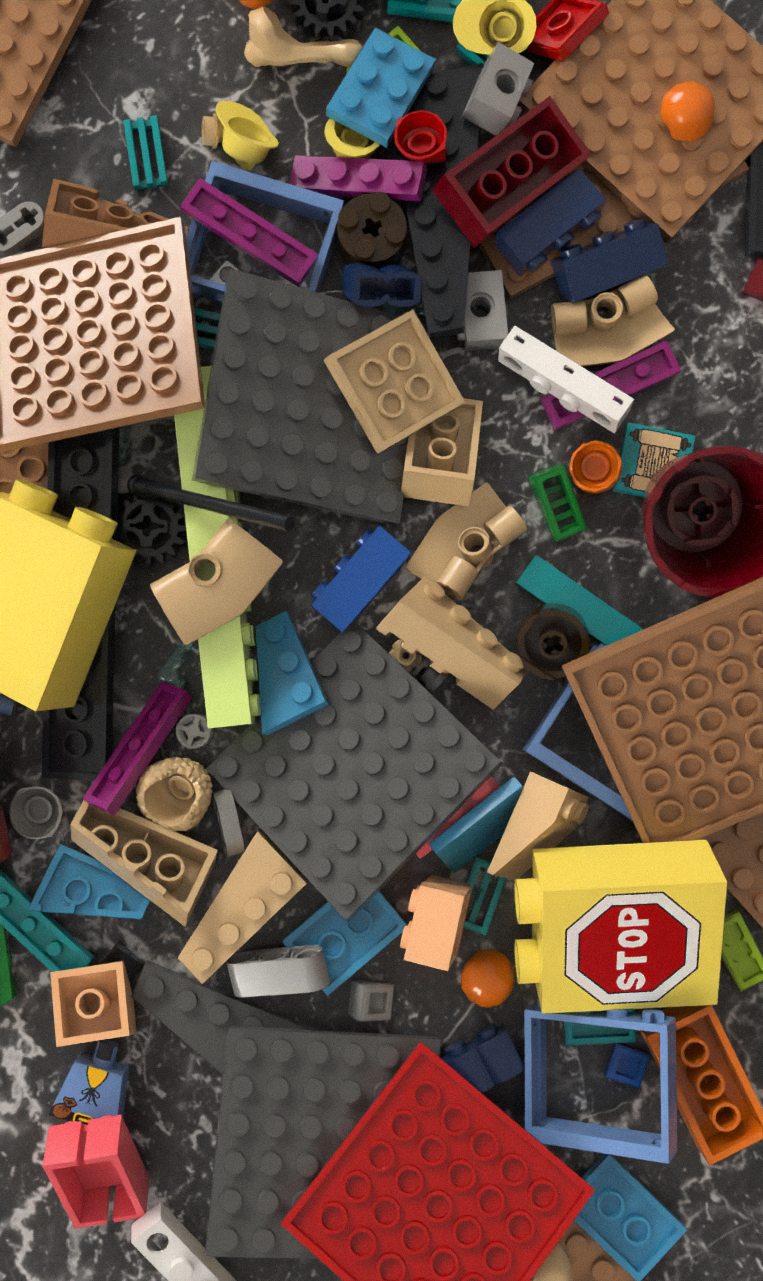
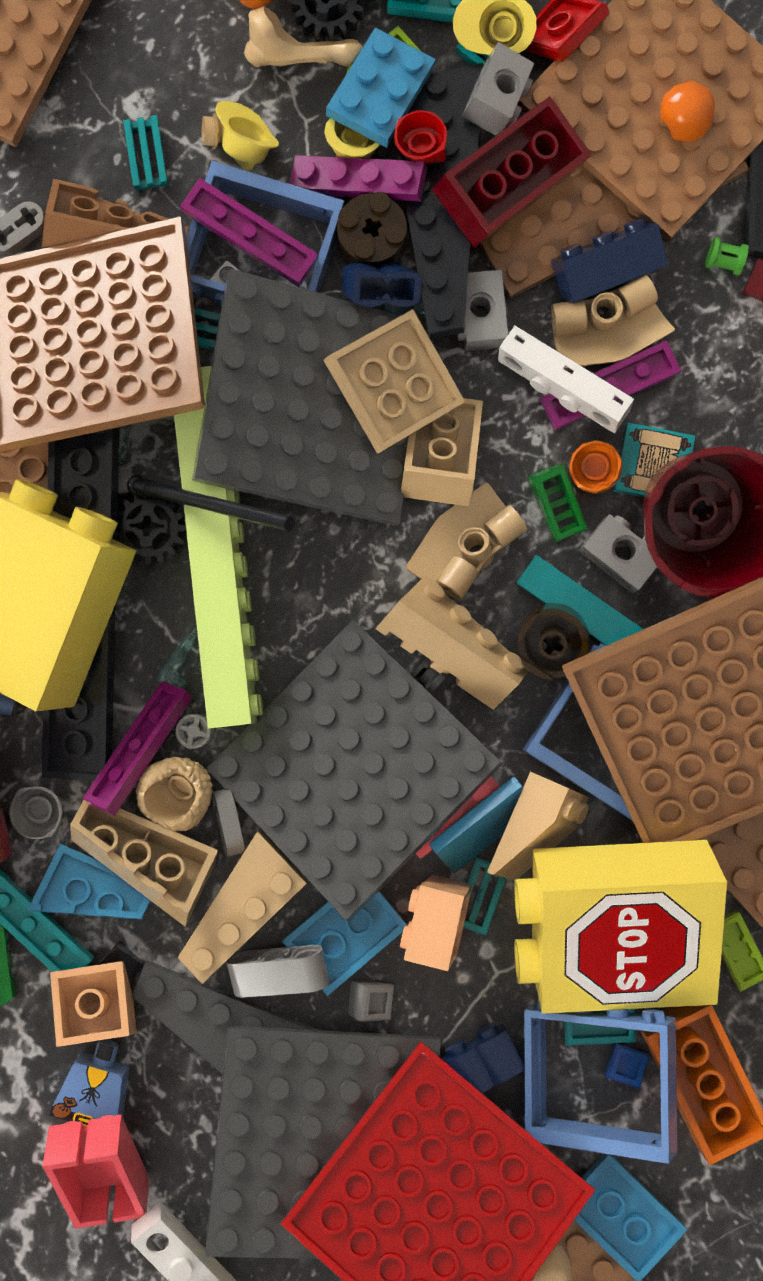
tan panel [150,518,283,645] -> none
dark azure wing [255,611,329,736] -> none
blue brick [311,525,411,633] -> none
tan plate [389,639,423,673] -> none
orange hair [461,949,515,1008] -> none
dark blue brick [494,168,606,276] -> none
none -> light grey brick [578,514,657,593]
none -> bright green bush [705,237,749,276]

